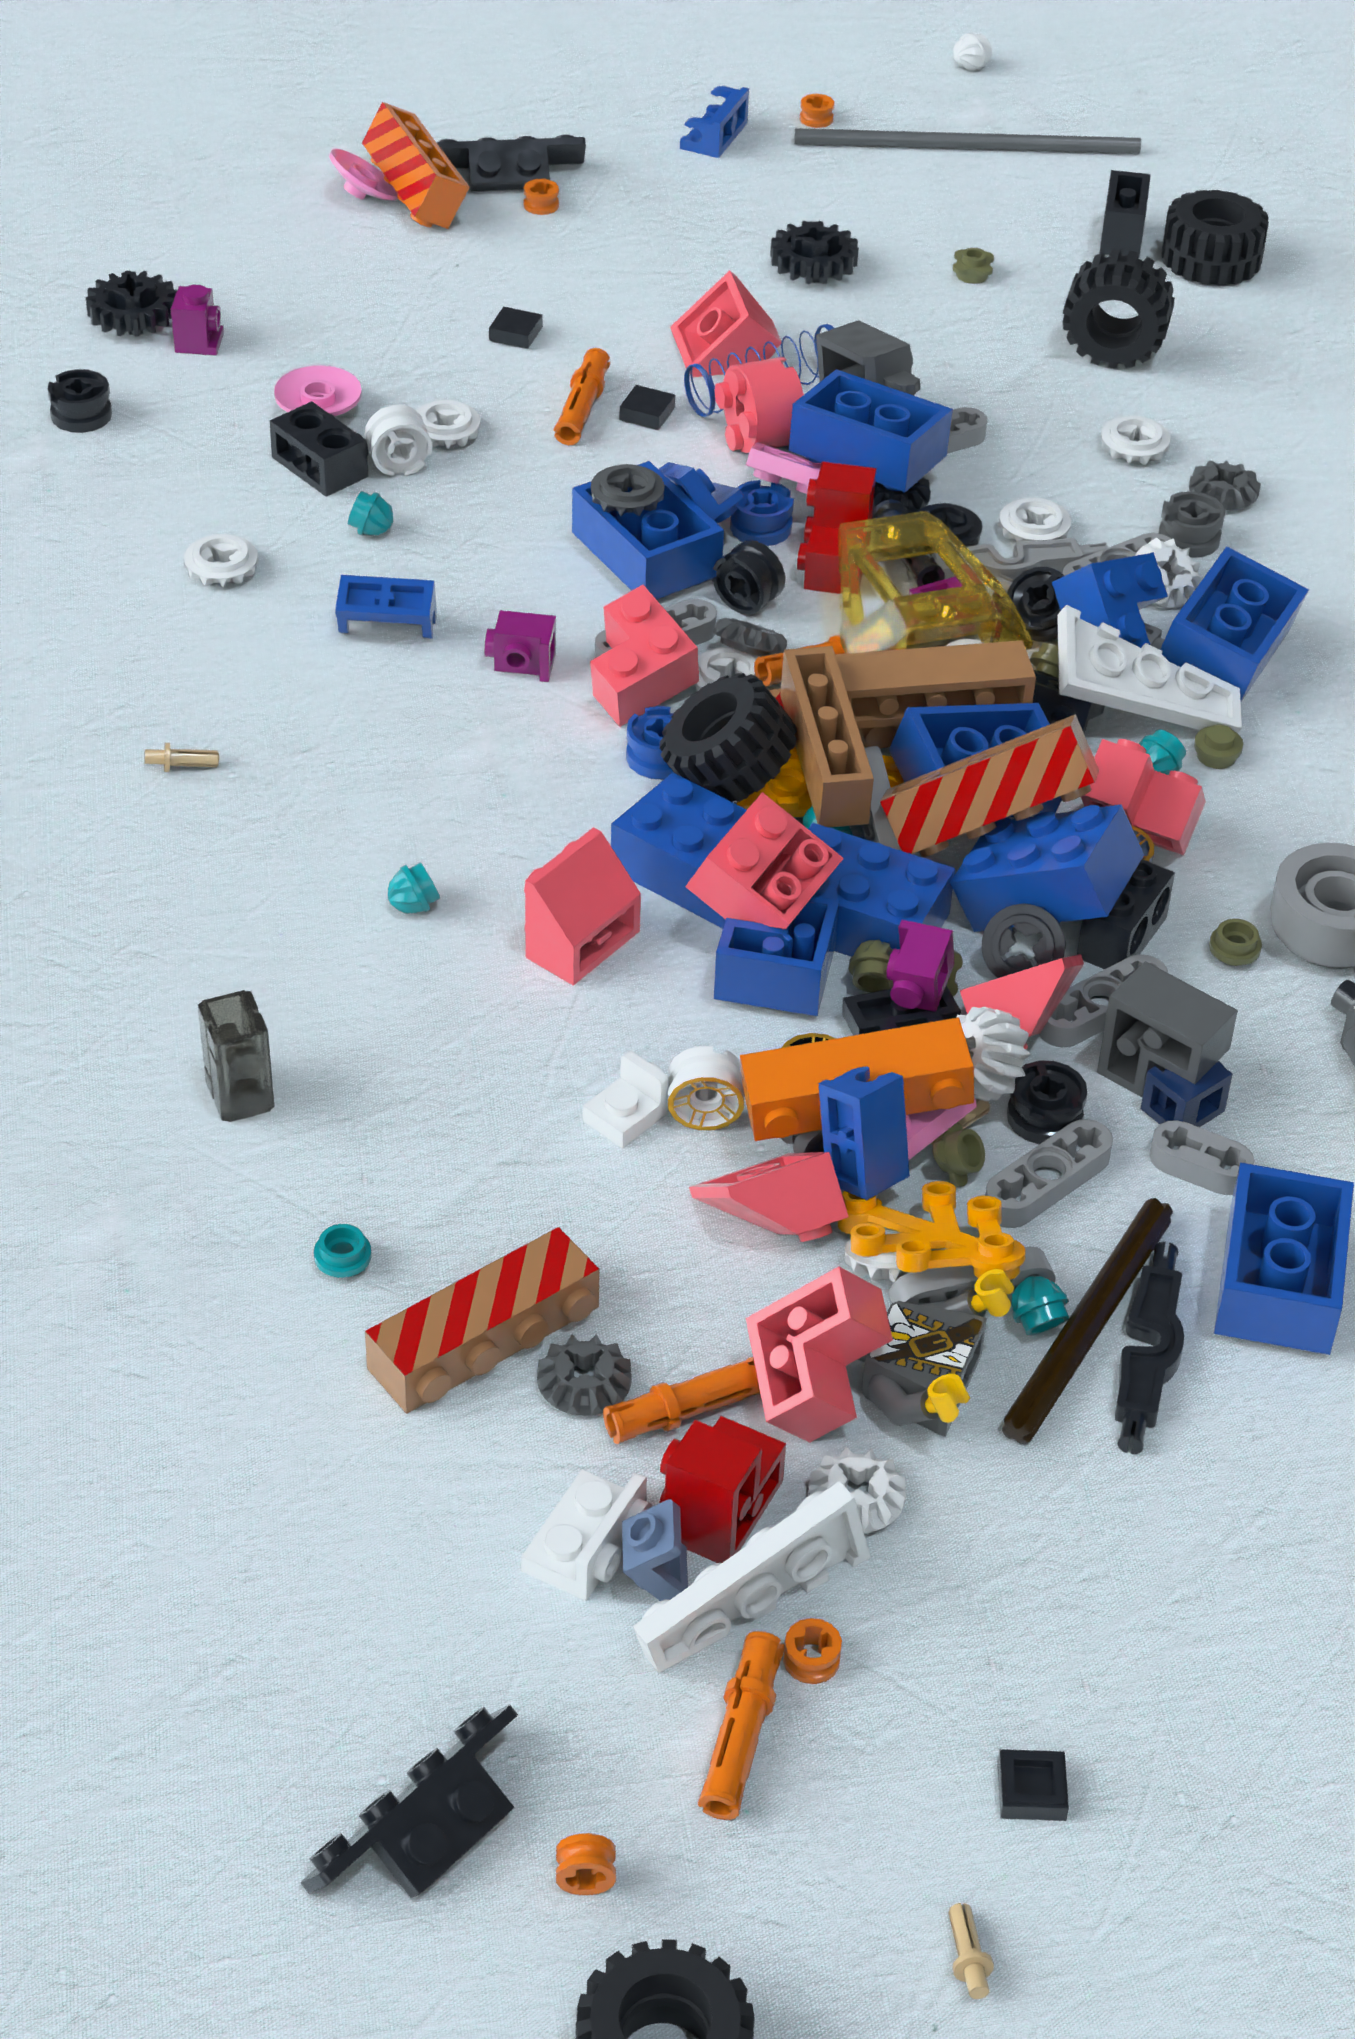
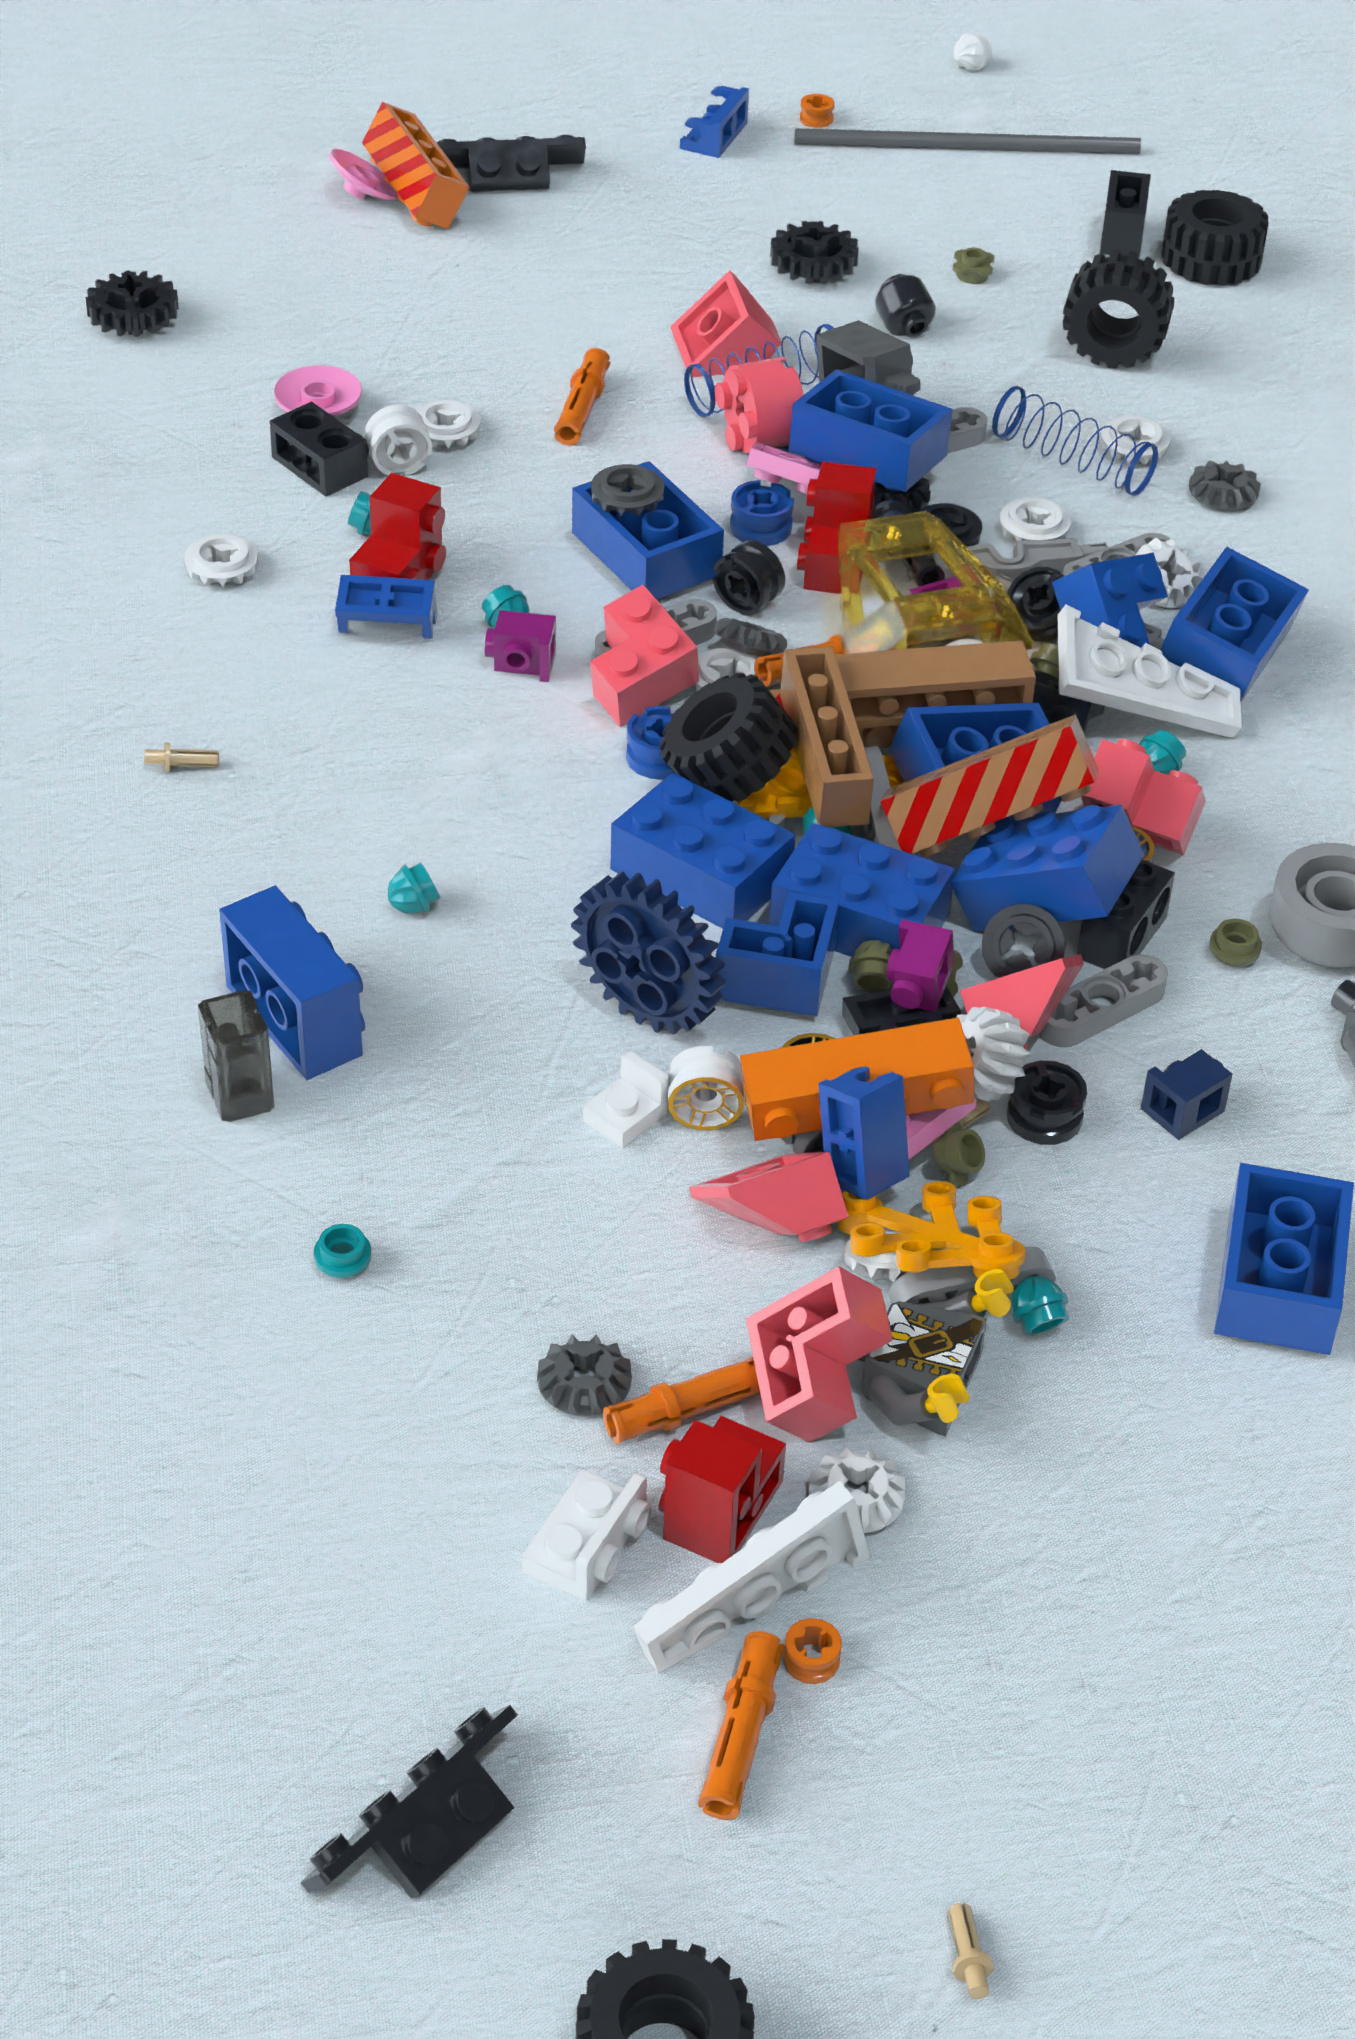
black wheel [47,369,112,433] -> none
magenta brick [171,284,224,356] -> none
medium nougat brick [365,1227,600,1414] -> none
black tile [489,306,543,349] -> none
orange bush [523,179,559,215] -> none
coral slope [524,827,641,986] -> none
orange bush [556,1833,616,1895] -> none
black tile [619,385,676,430] -> none
sand blue bracket [622,1499,688,1601] -> none
blue bracket [659,462,744,523] -> none
coral slope [685,792,844,929] -> none
light grey beam [985,1119,1113,1228] -> none
black tile [997,1749,1069,1821] -> none
dark brown axle [1002,1198,1173,1444] -> none
dark grey brick [1097,961,1238,1097] -> none
black piece [1114,1242,1184,1454] -> none
light grey beam [1149,1120,1255,1195] -> none
dark grey wheel [1158,491,1225,558] -> none
olive plate [1194,725,1243,769] -> none
none -> blue brick [219,885,365,1081]
none -> red brick [349,473,446,580]
none -> teal plate [482,585,530,628]
none -> dark blue gear [571,872,726,1034]
none -> black head [875,274,936,337]
none -> blue piece [992,386,1159,496]

